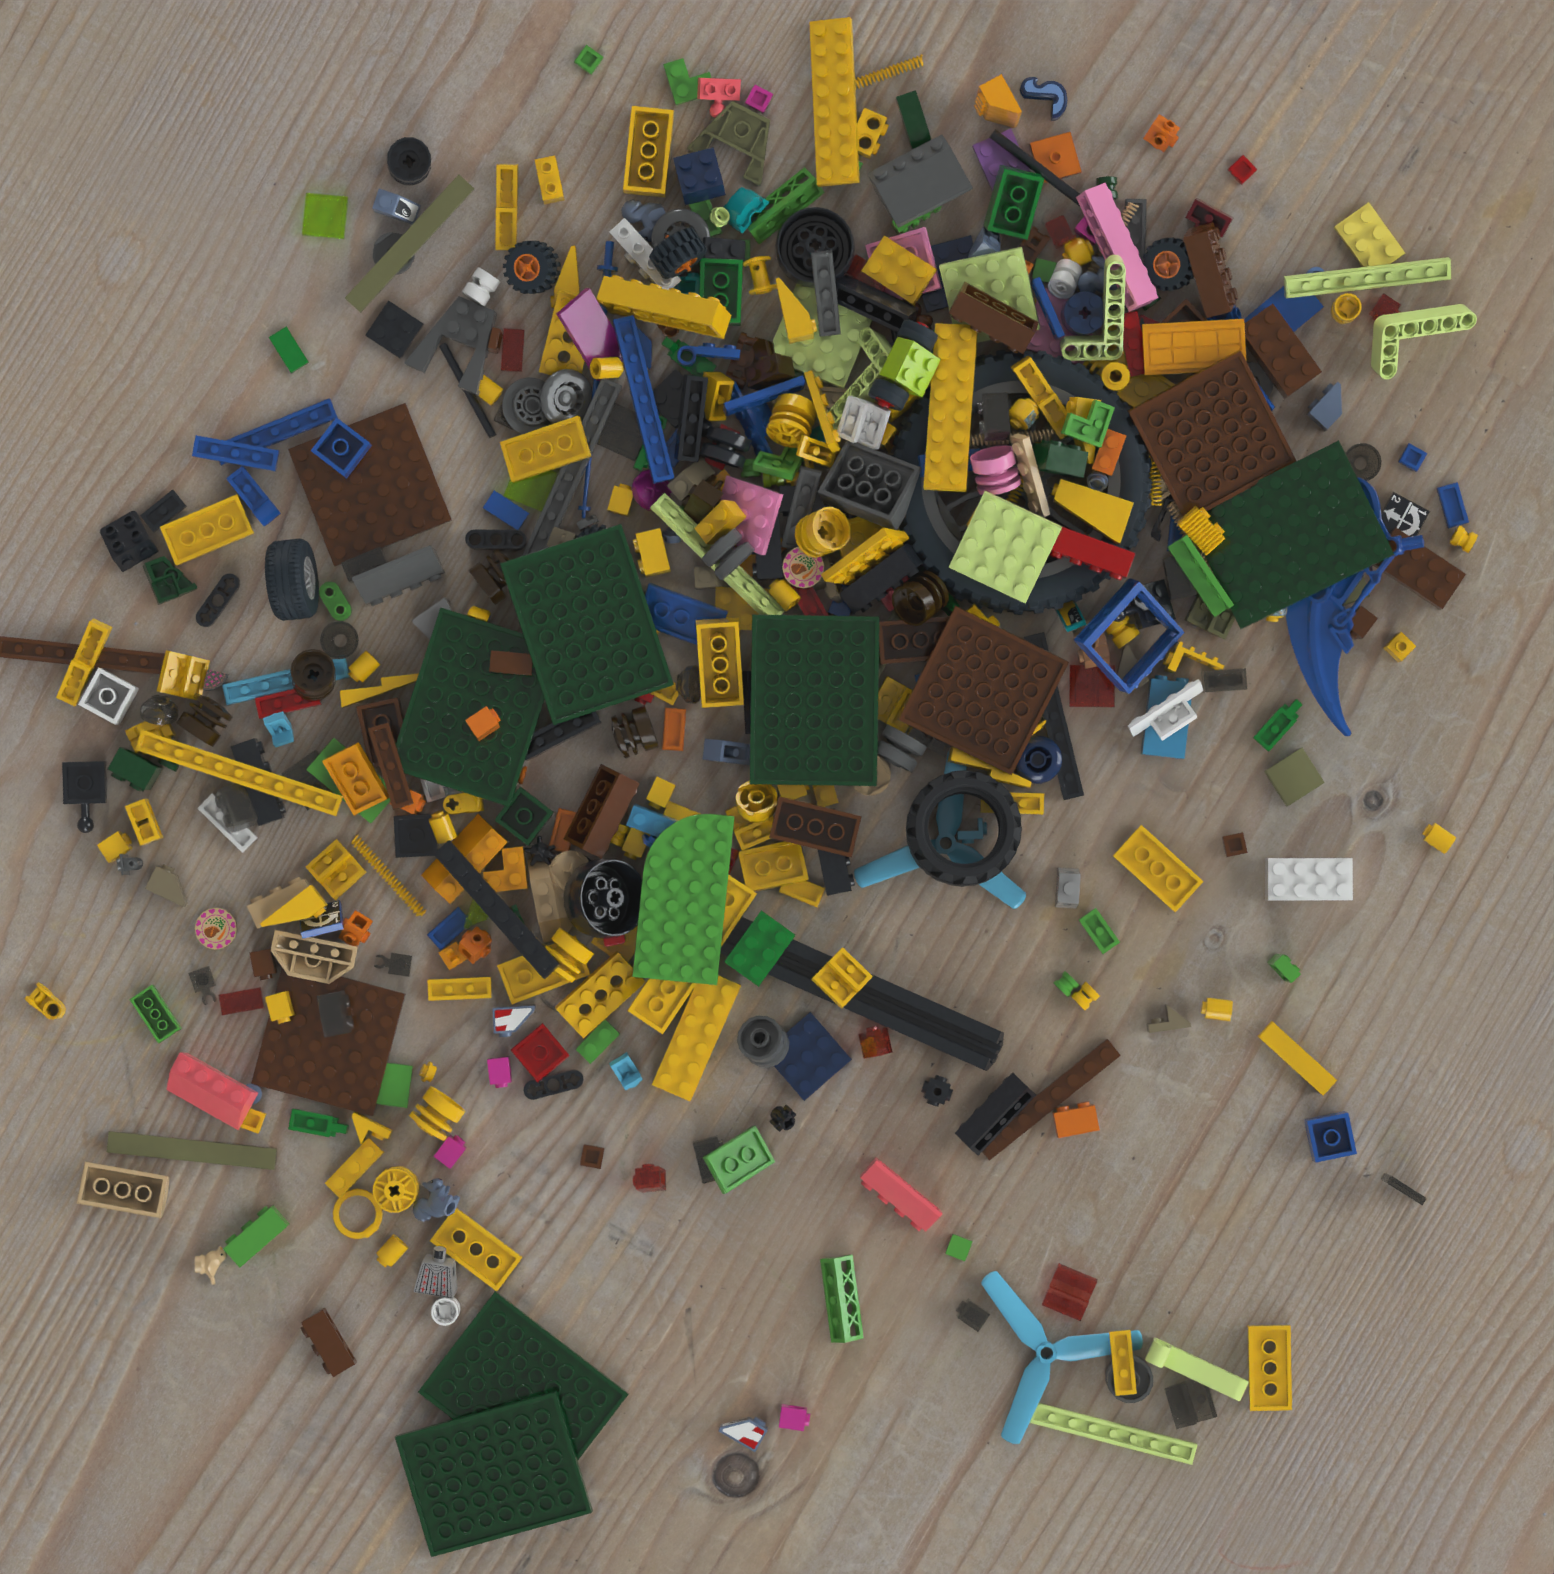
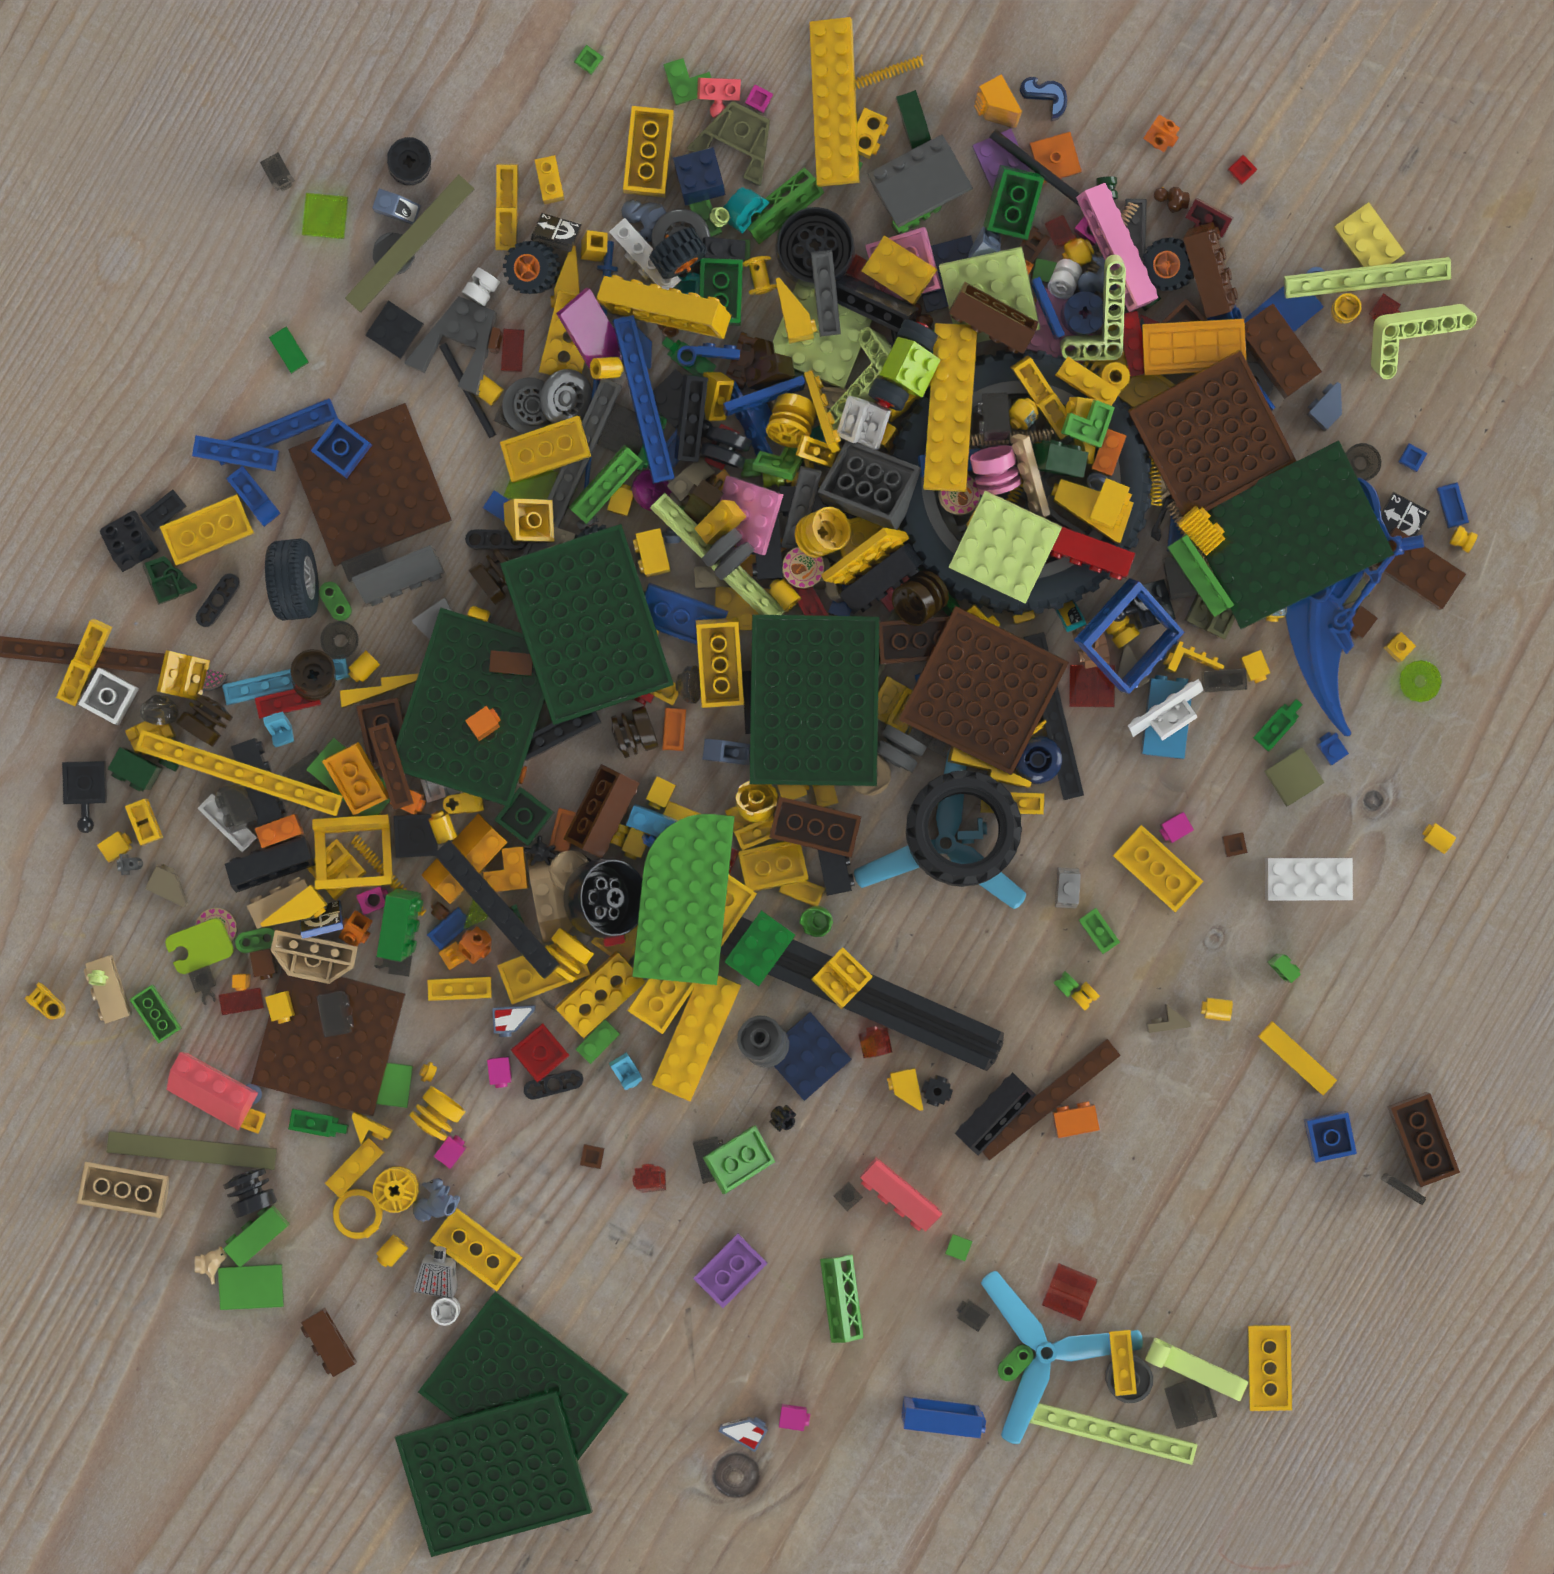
none -> tan brick [84,955,132,1024]
none -> yellowish green plate [87,970,108,986]
none -> lime piece [165,918,234,974]
none -> bright green tile [218,1264,284,1310]
none -> black wheel [223,1168,278,1218]
none -> black brick [225,836,315,893]
none -> light orange piece [232,973,251,991]
none -> bright green plate [235,927,275,953]
none -> orange brick [255,814,304,848]
none -> clear smoke brick [260,152,295,191]
none -> yellow piece [312,814,393,891]
none -> dark pink brick [356,886,389,915]
none -> green brick [377,888,423,962]
none -> reddish brown plate [431,901,450,920]
none -> yellow slope [504,499,554,542]
none -> tile [531,213,582,252]
none -> bright green fence [569,445,643,524]
none -> yellow brick [581,230,608,262]
none -> medium lavender plate [693,1233,768,1308]
none -> bright green hair [799,906,833,937]
none -> clear smoke plate [833,1181,863,1212]
none -> yellow slope [887,1068,924,1111]
none -> blue window [901,1396,986,1439]
none -> tan tile [938,475,980,516]
none -> bright green plate [997,1344,1034,1381]
none -> yellow tile [1012,610,1035,625]
none -> yellow plate [1055,357,1121,406]
none -> yellow brick [1090,478,1132,529]
none -> reddish brown animal [1154,187,1190,213]
none -> dark pink brick [1159,812,1194,843]
none -> yellow brick [1239,650,1270,684]
none -> blue bracket [1317,732,1349,765]
none -> reddish brown brick [1387,1092,1460,1187]
none -> clear neon green tile [1399,660,1442,702]

